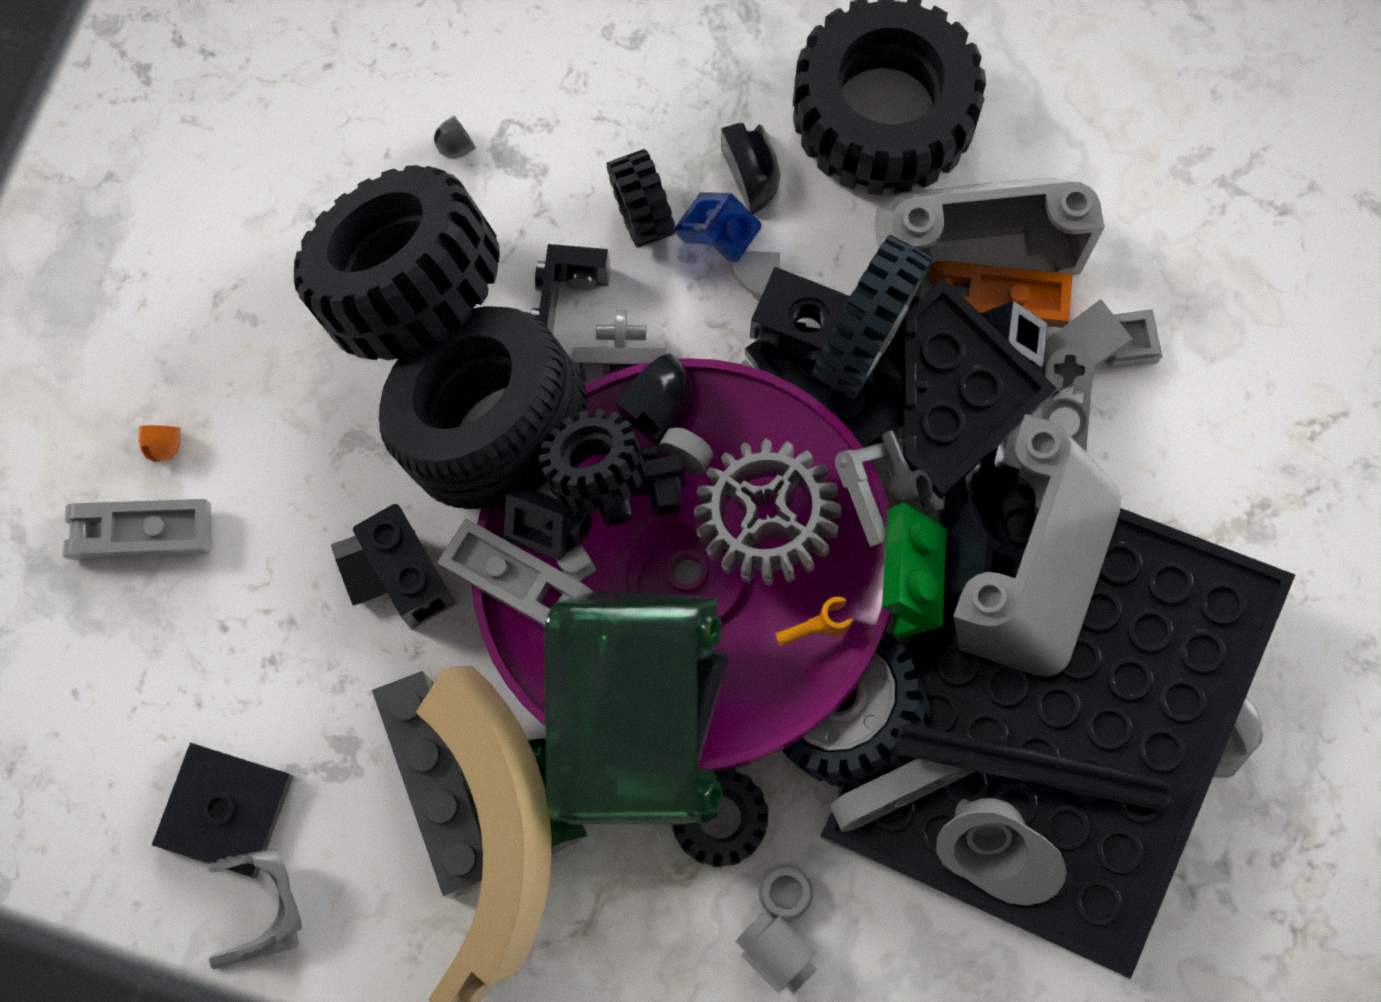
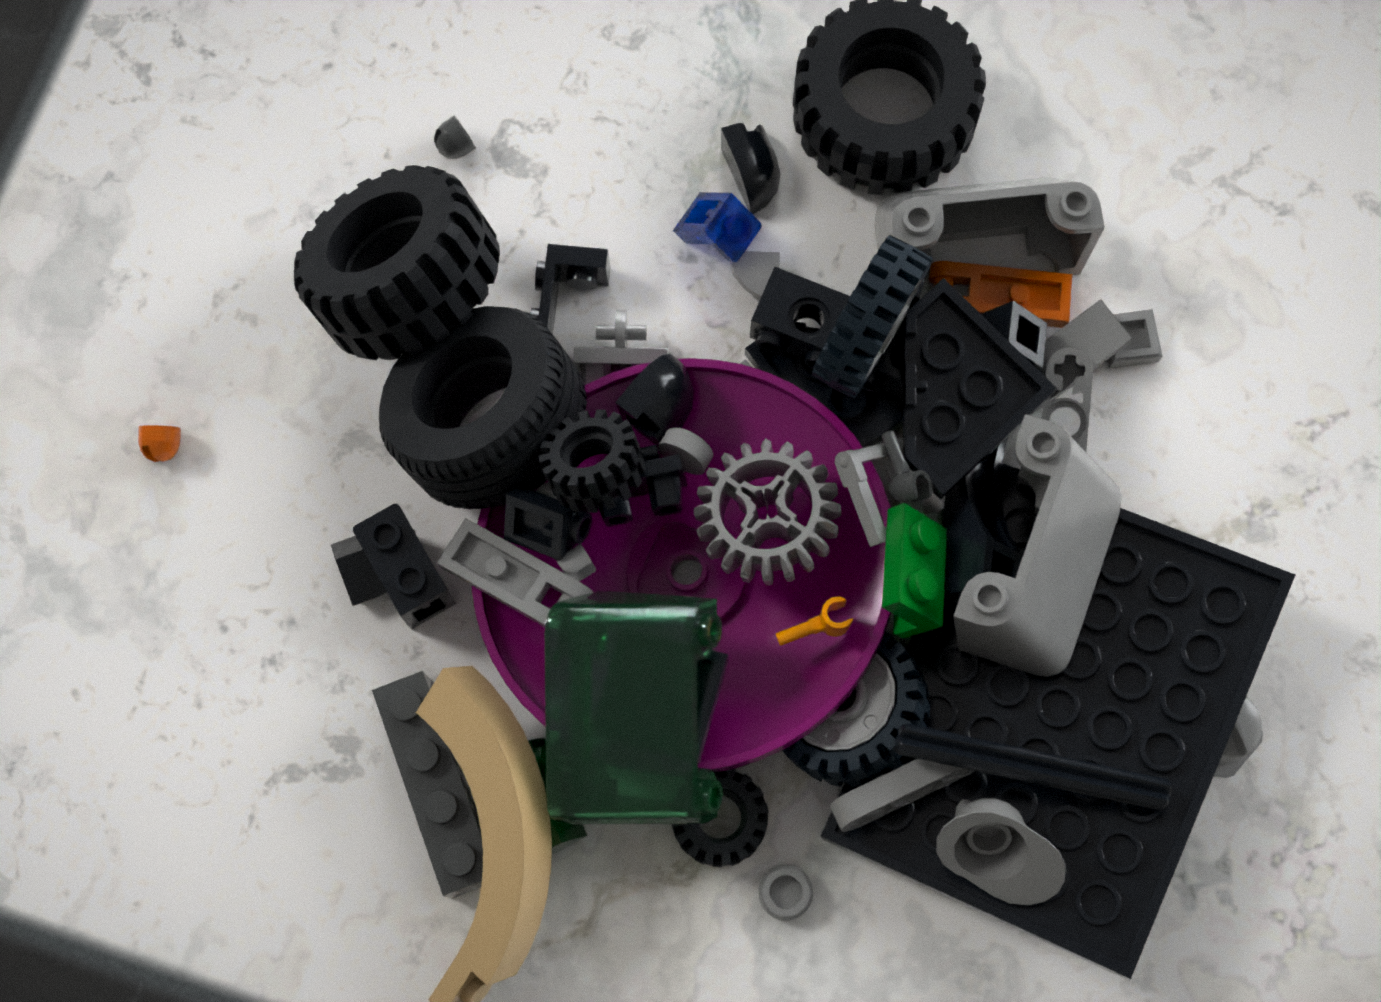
light grey plate [63,499,211,560] -> none
black plate [152,742,293,879] -> none
light grey helmet [208,849,302,969] -> none
black tyre [606,149,676,248] -> none
light grey brick [735,910,817,994] -> none

